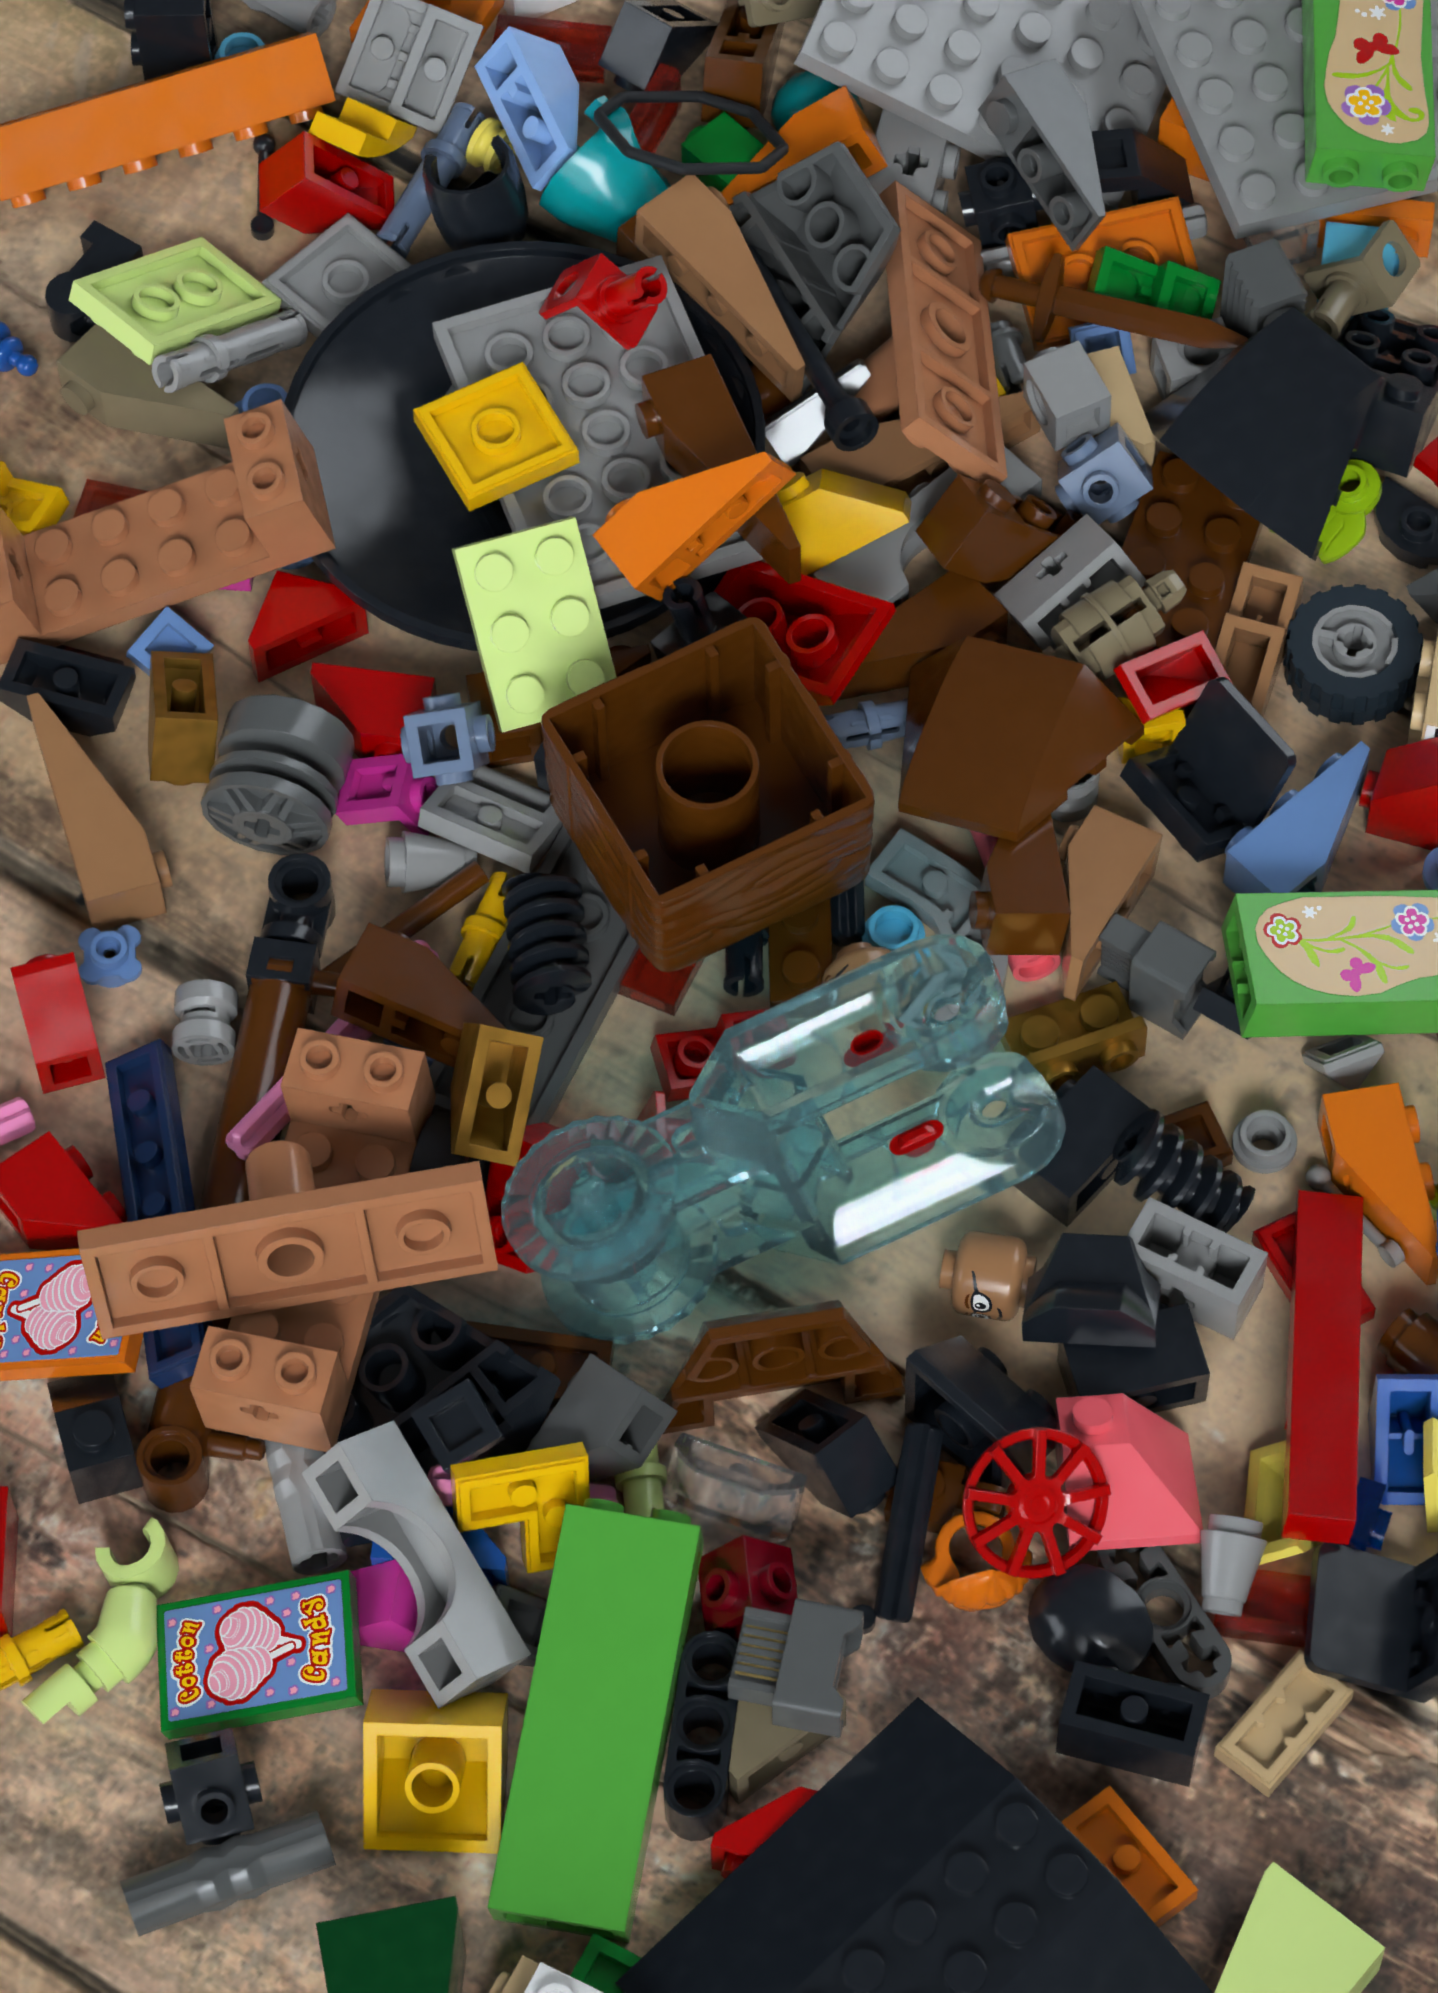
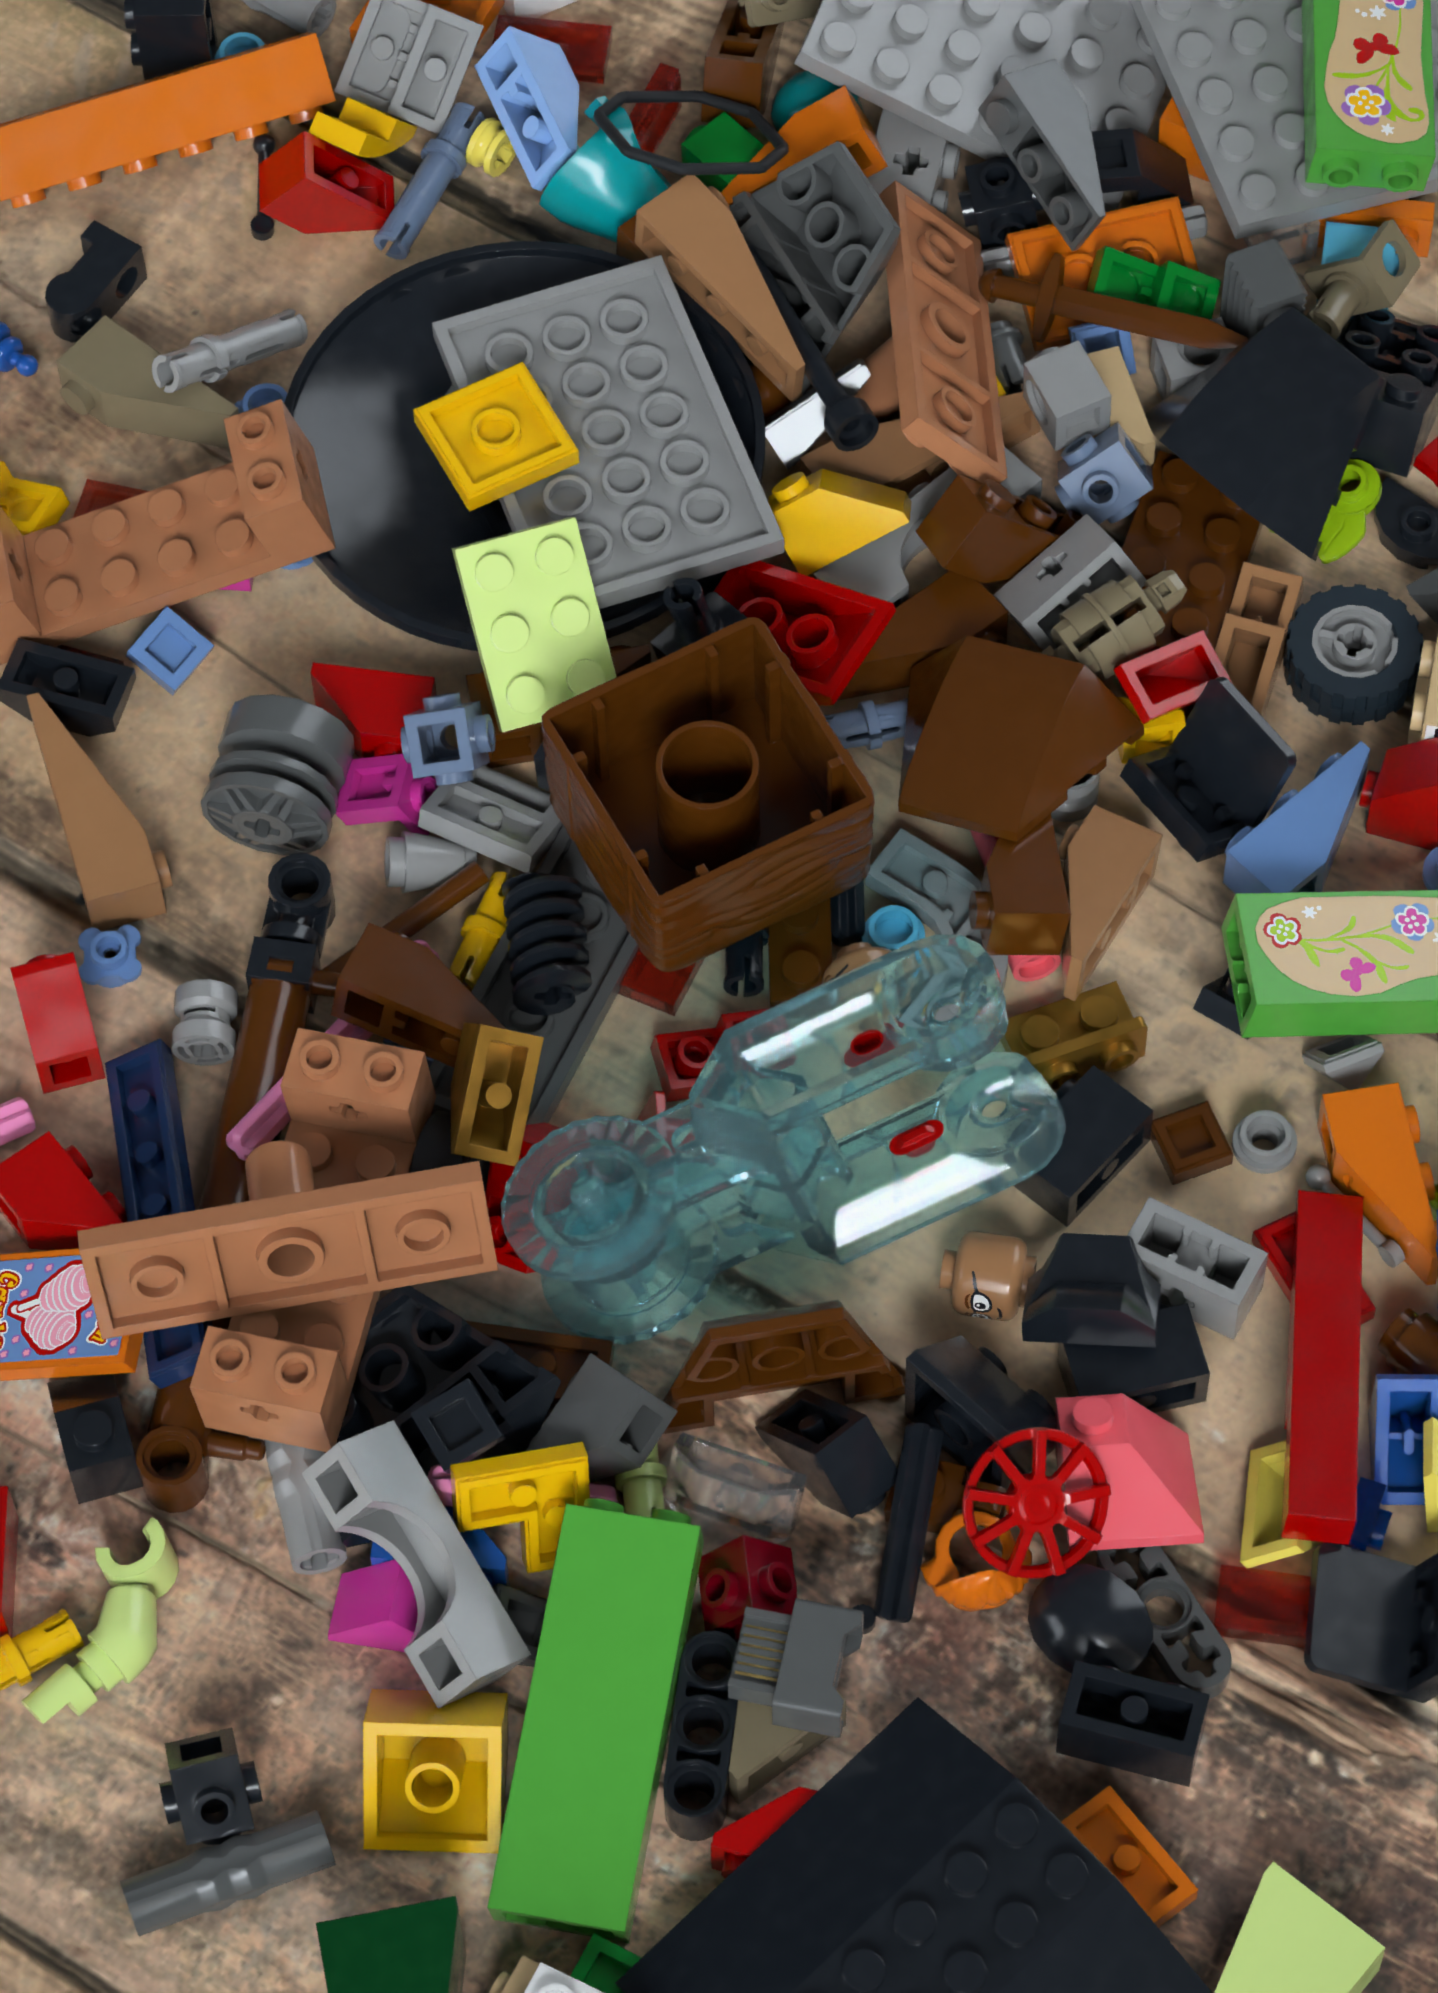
yellowish green plate [69,236,282,365] -> none
pearl gold slope [148,651,218,786] -> none
tile [157,1570,364,1740] -> none
red slope [248,570,369,683] -> none
light grey plate [262,213,412,338] -> none
black piece [422,135,529,251] -> none
red bracket [538,253,668,350] -> none
orange slope [593,451,796,601] -> none
black slope [598,0,718,91] -> none
reddish brown slope [635,354,801,585] -> none
dark grey piece [1097,913,1216,1040] -> none
black piece [1113,1108,1256,1233] -> none
light grey cone [1200,1514,1267,1617] -> none
tan plate [1214,1649,1354,1797] -> none

